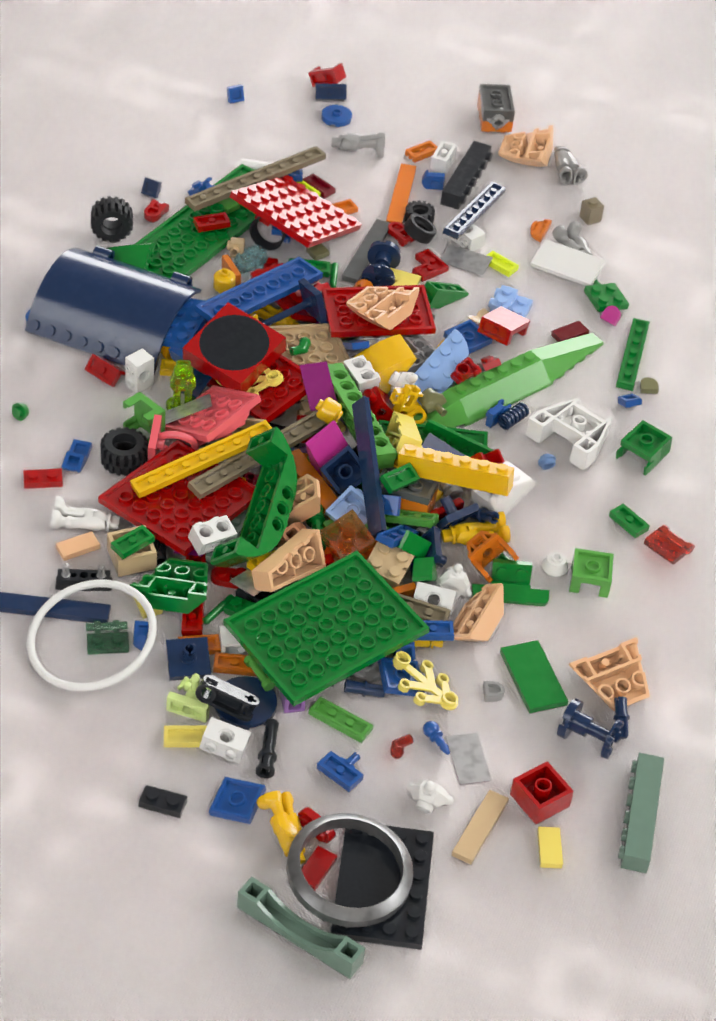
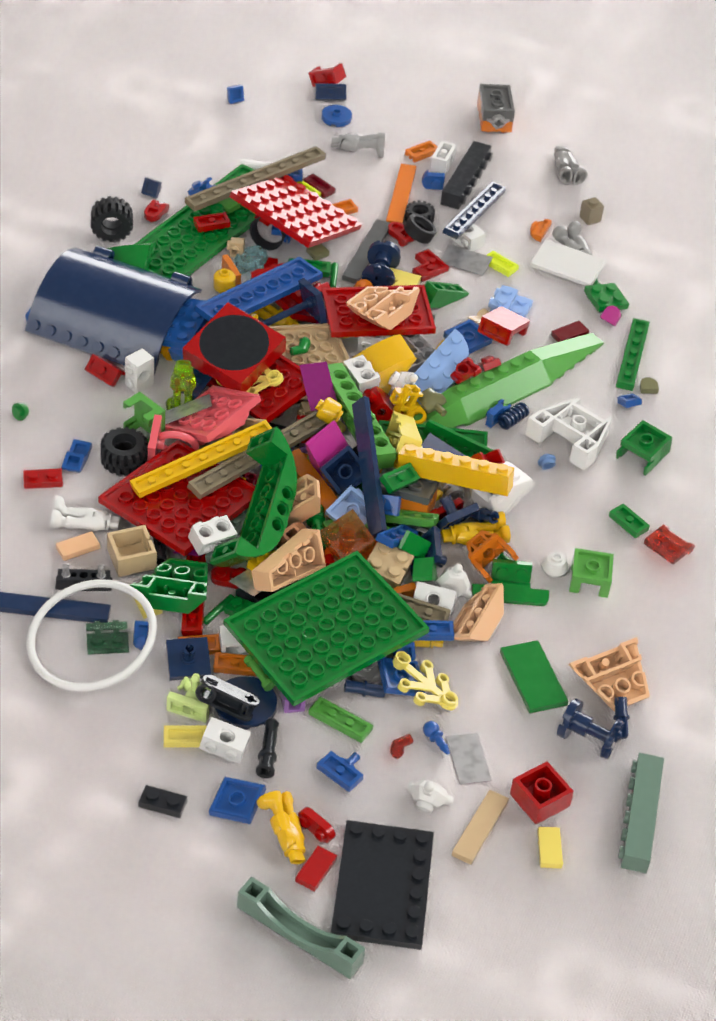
green plate [111,525,155,559] -> none
yellow tile [160,359,179,376] -> none
flat silver piece [286,813,413,928] -> none
blue tile [342,339,370,350] -> none
light grey tile [483,681,505,702] -> none
light nougat wedge [498,125,553,167] -> none

